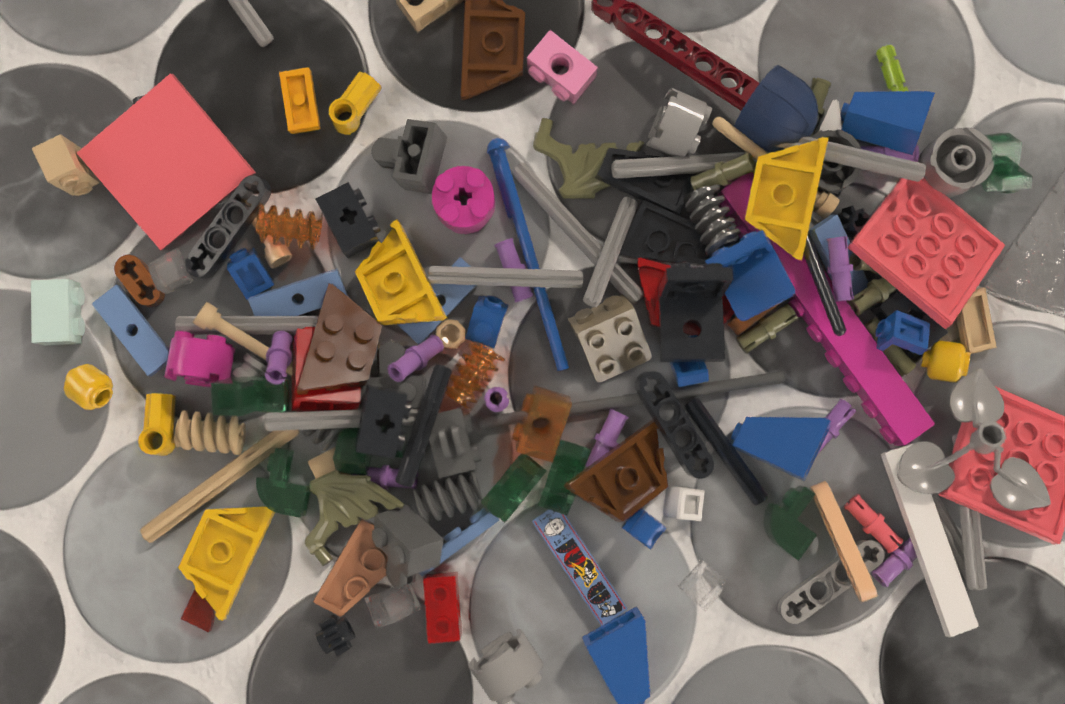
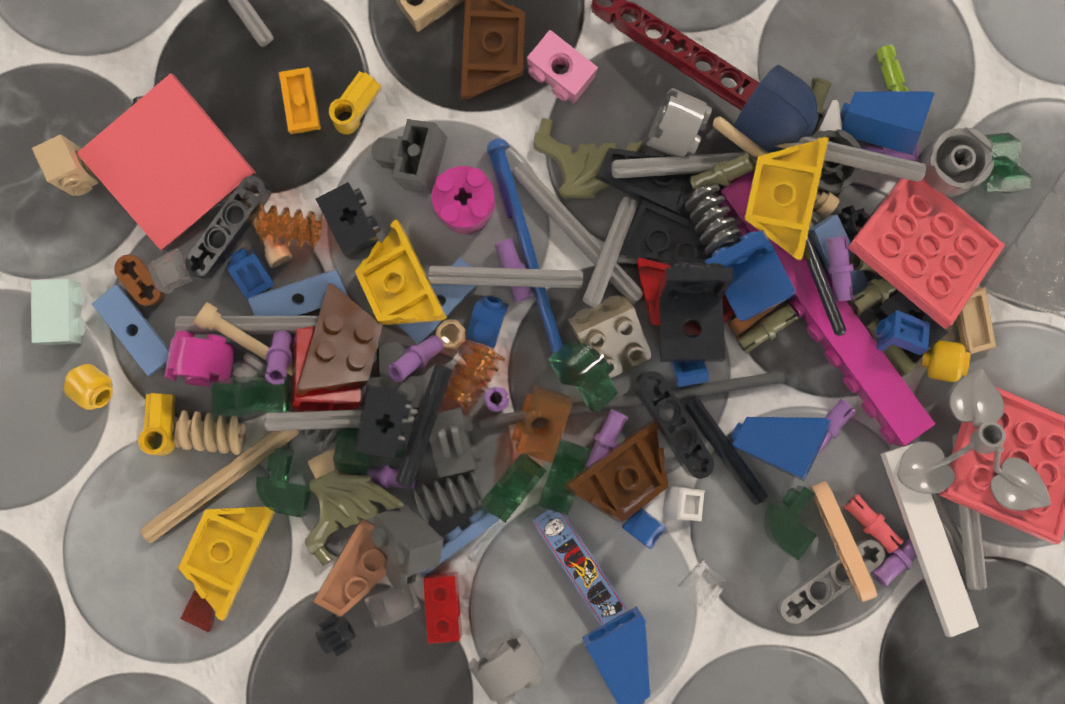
none -> clear green brick [548,341,618,413]

